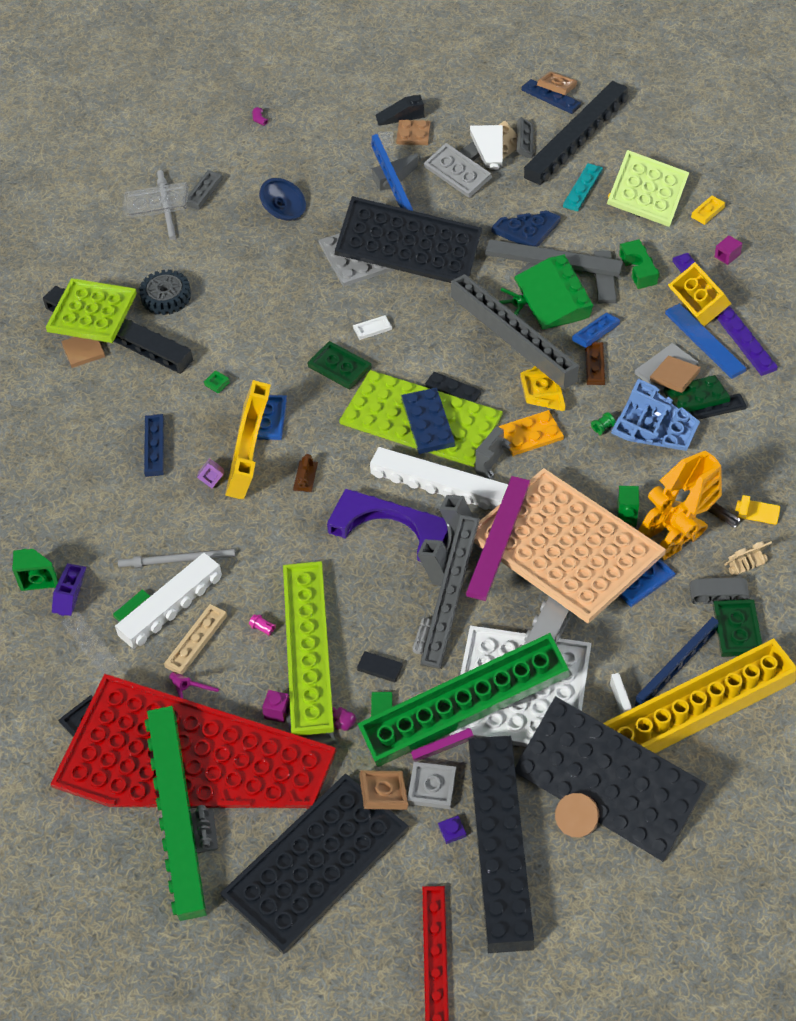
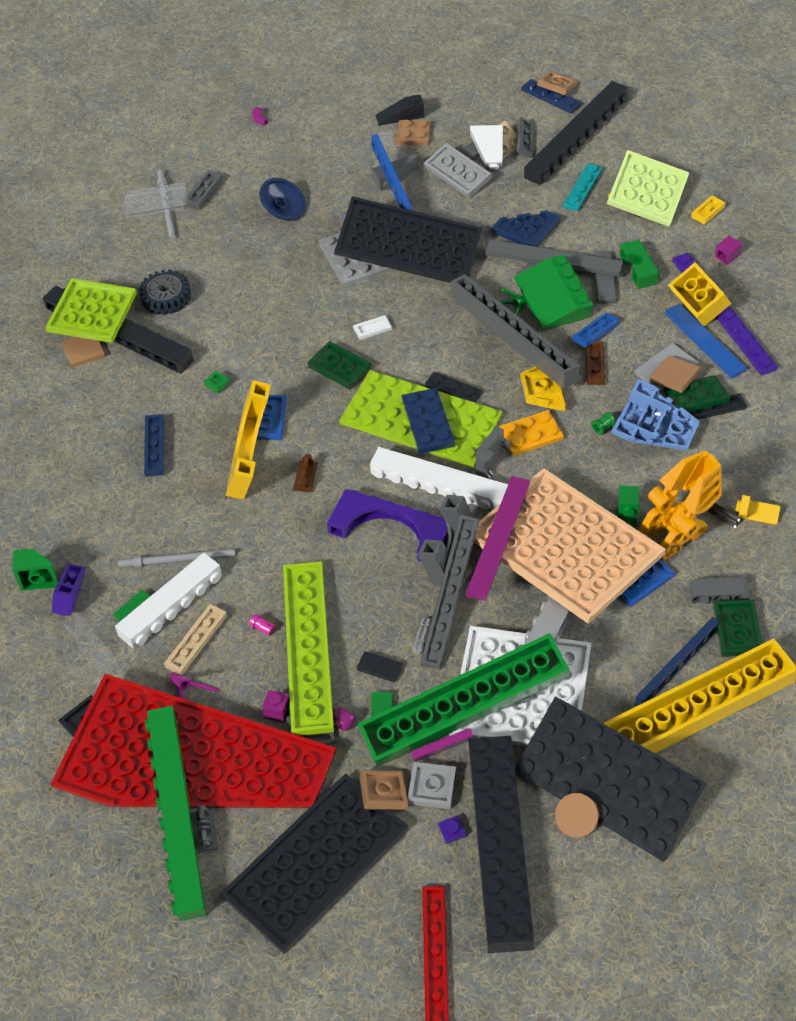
medium lavender panel [197,458,224,488] -> none
white tile [610,673,632,714] -> none
tan hinge [724,541,772,575] -> none

